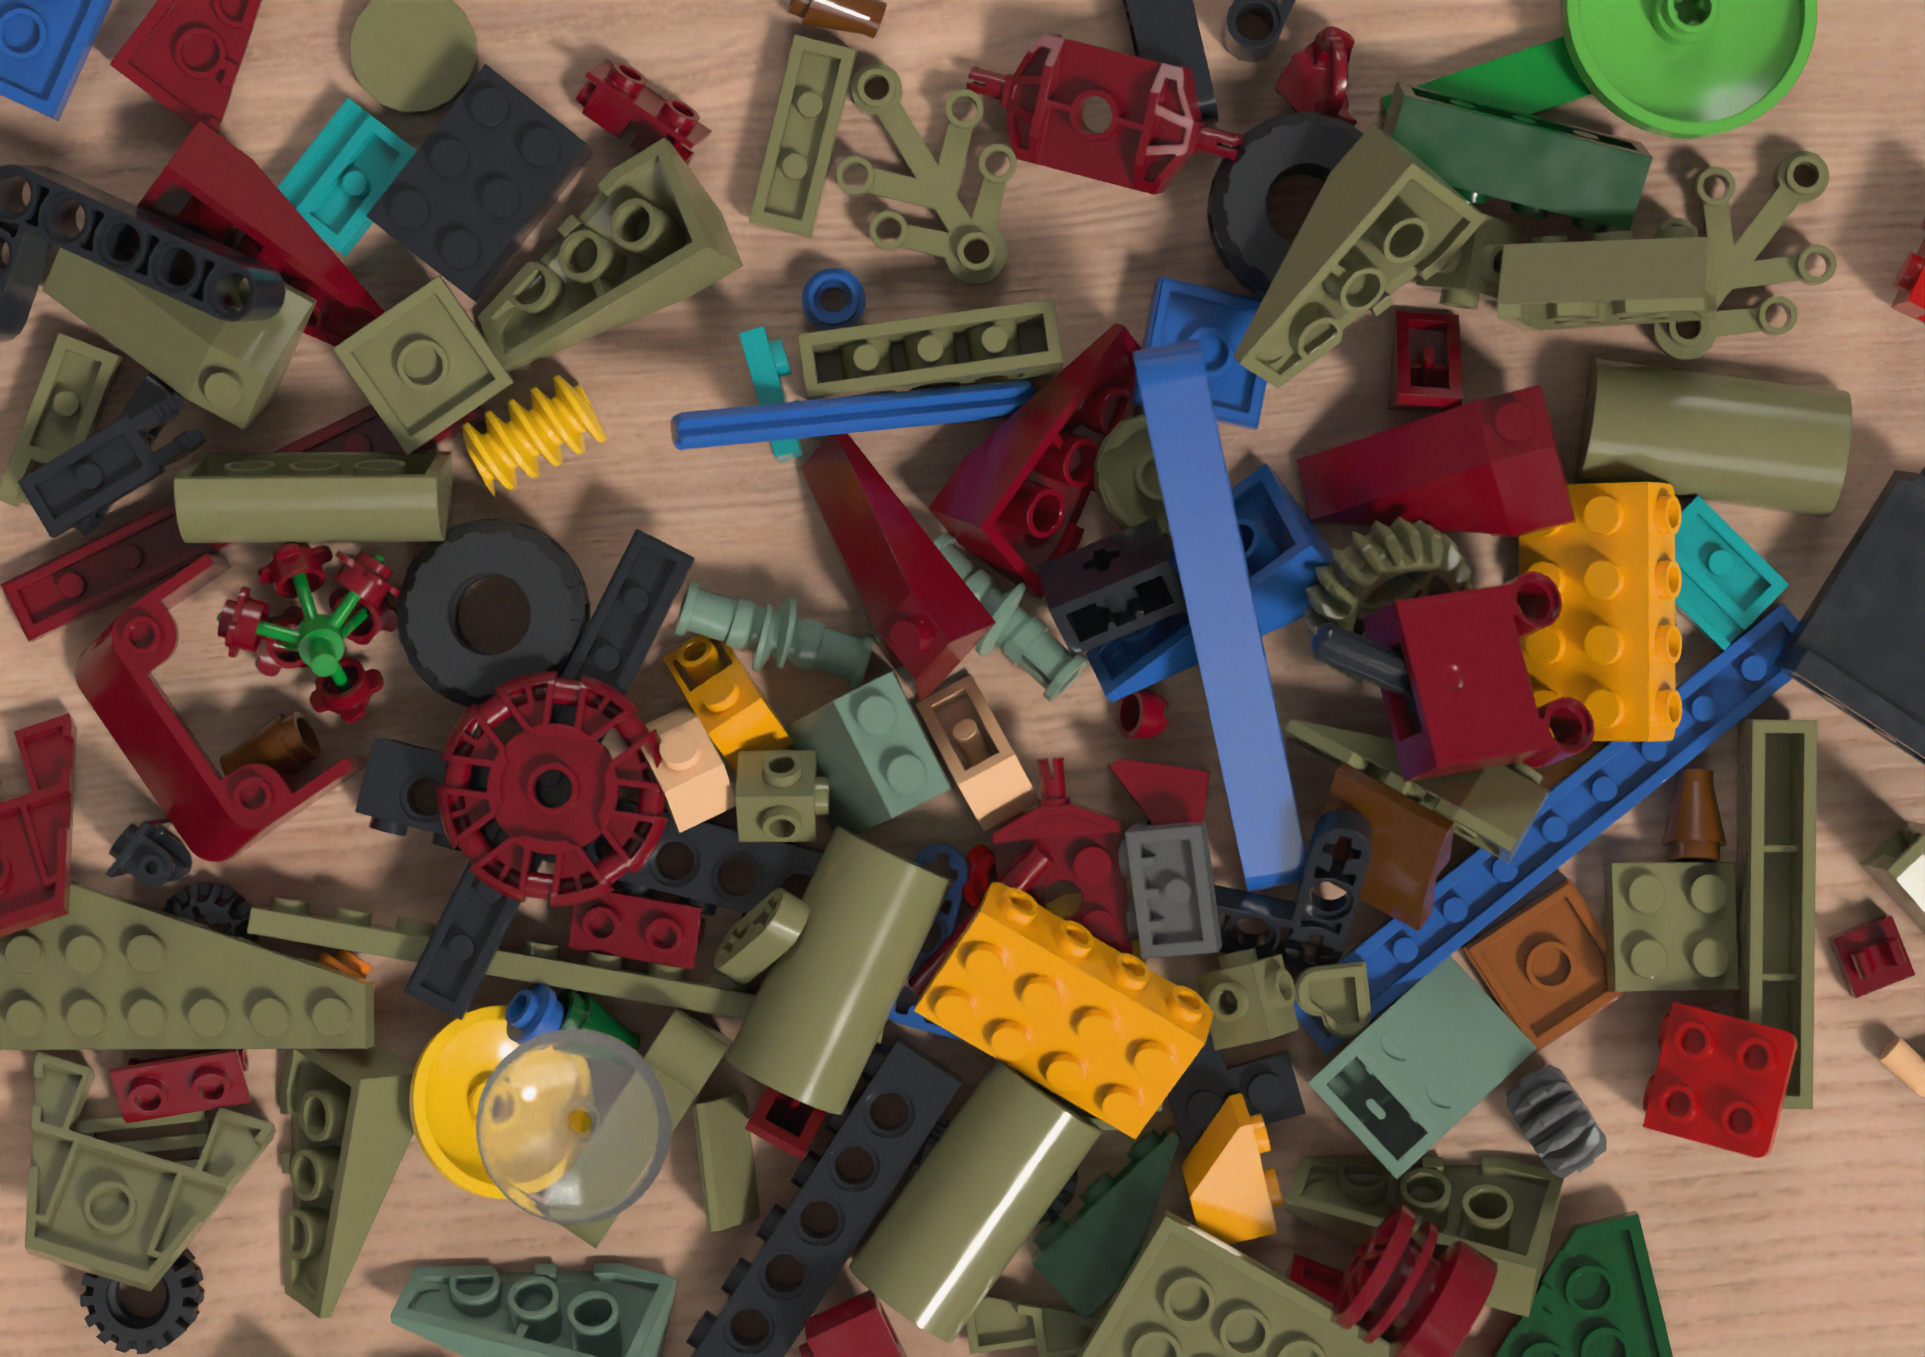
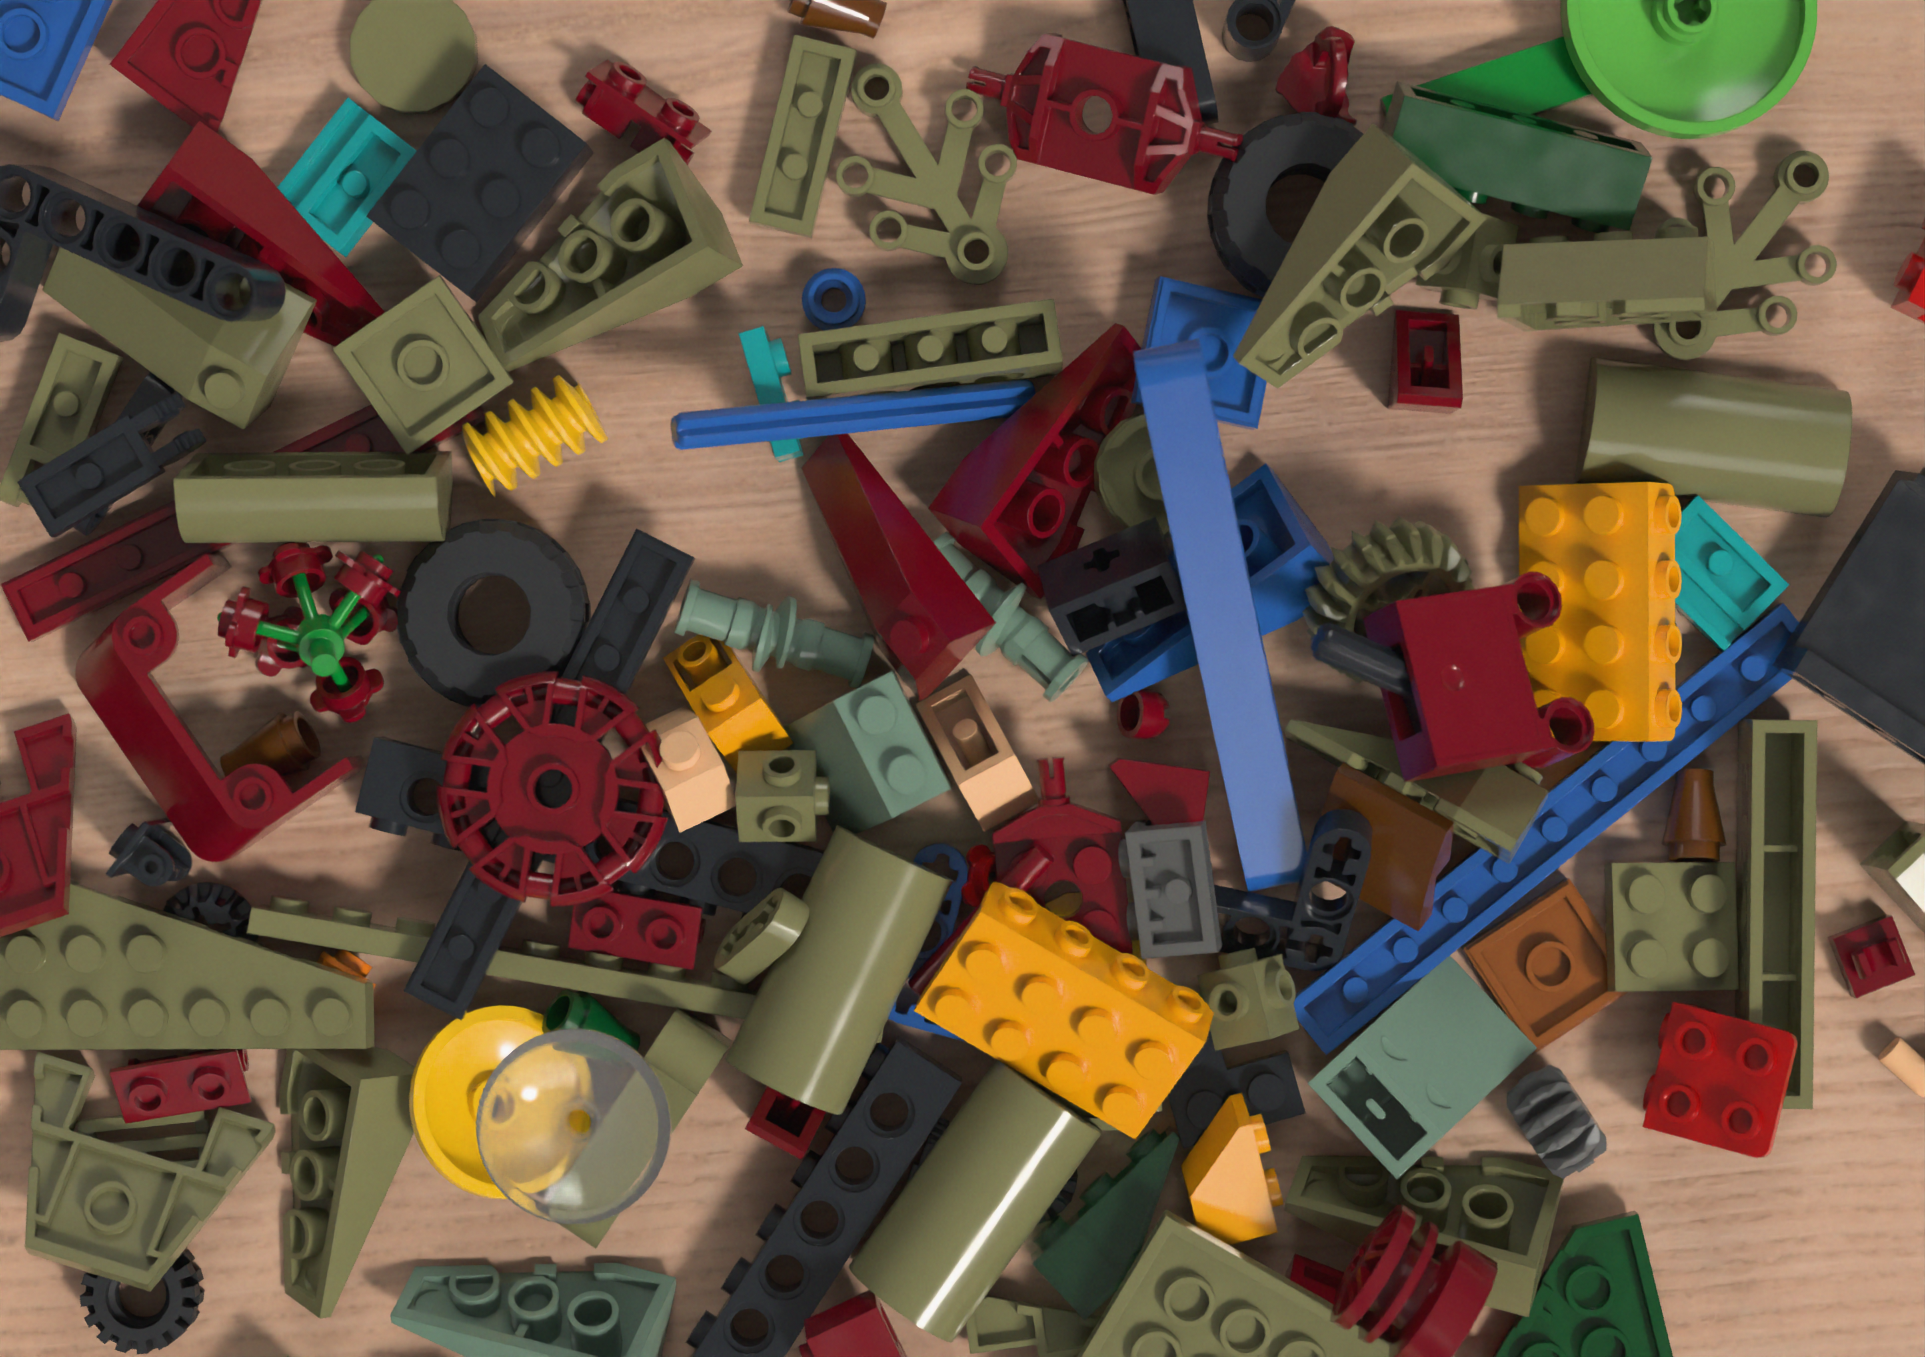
blue plate [505,984,564,1047] -> none
olive slope [693,1093,760,1232] -> none
olive tile [1294,960,1371,1038] -> none
dark red wedge [1297,384,1576,538] -> none

